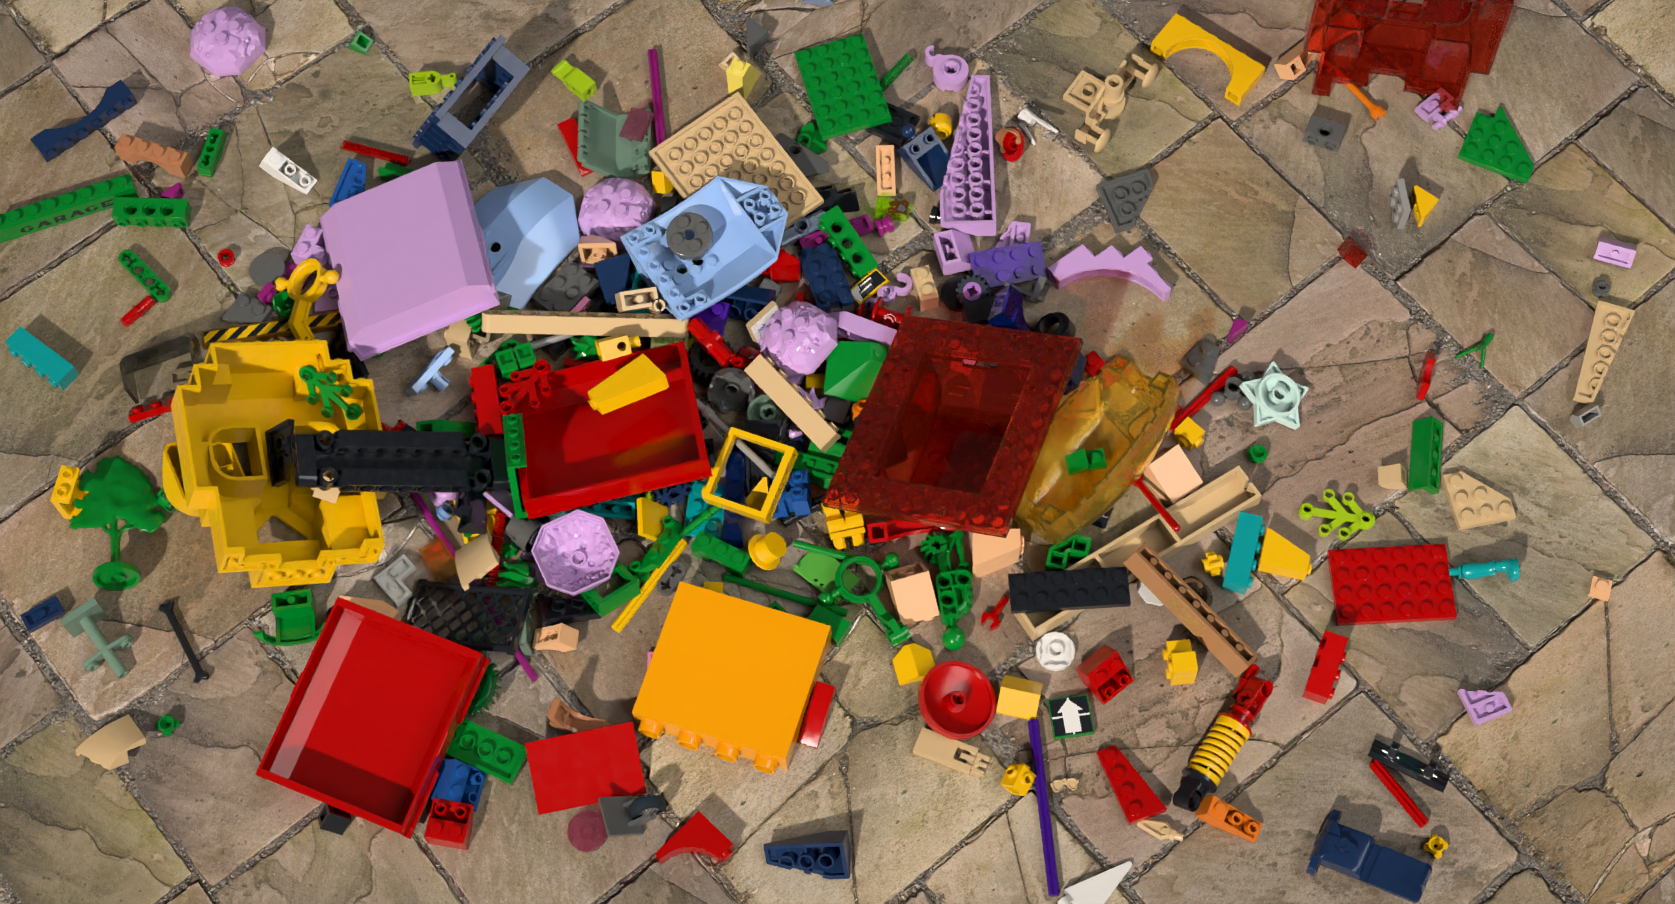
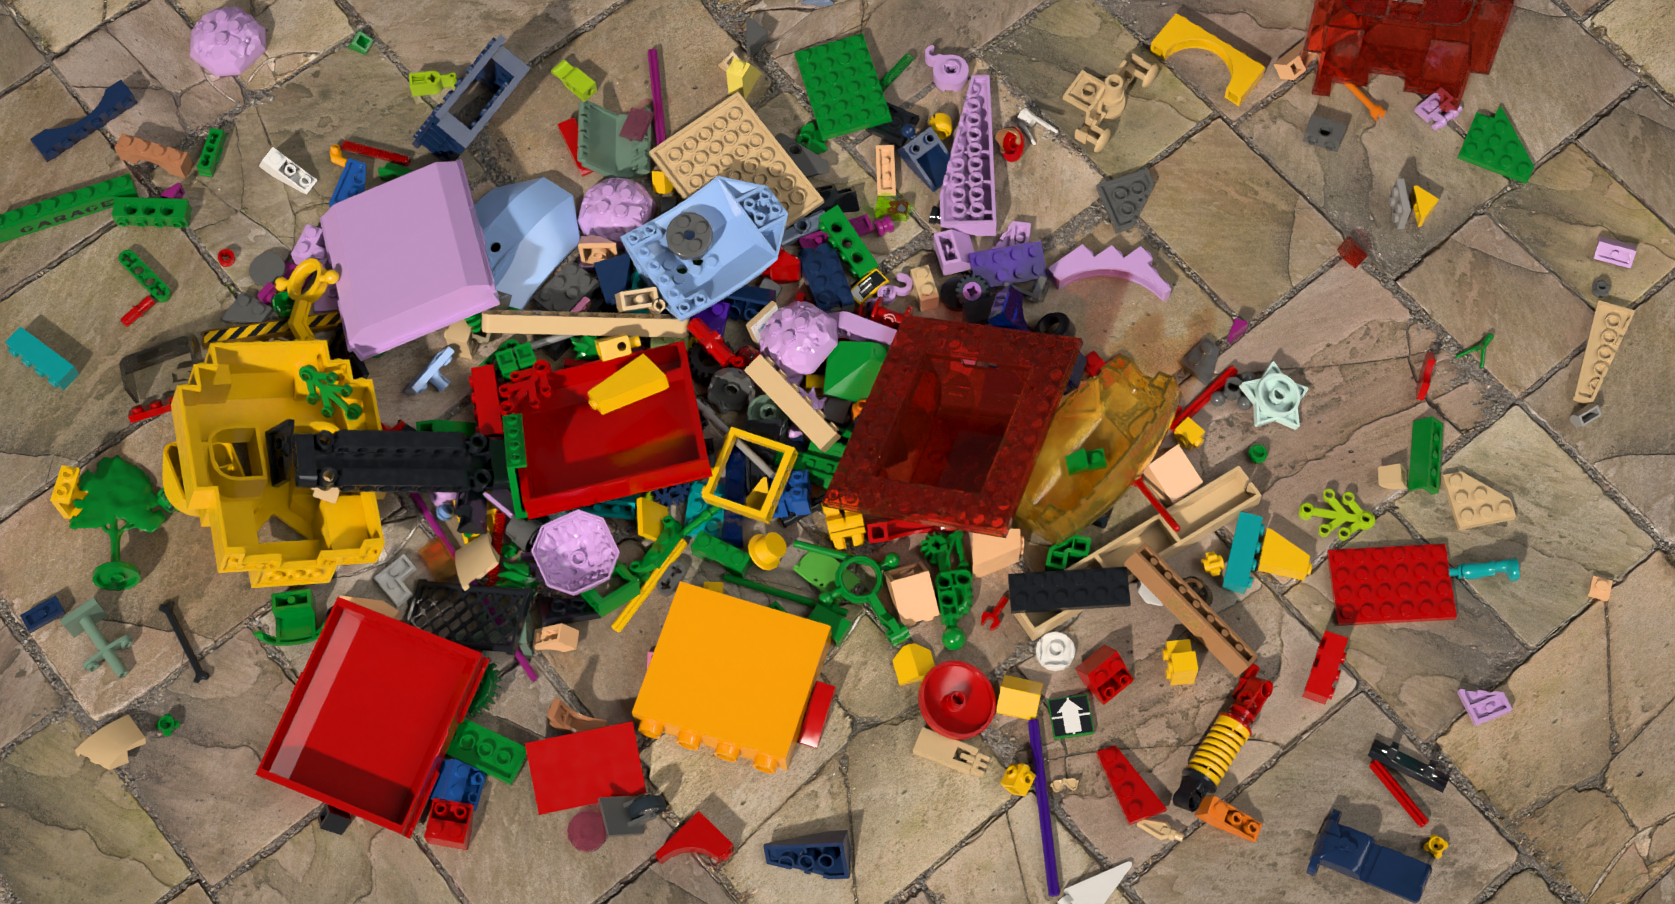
none -> light orange arm [329,144,348,167]

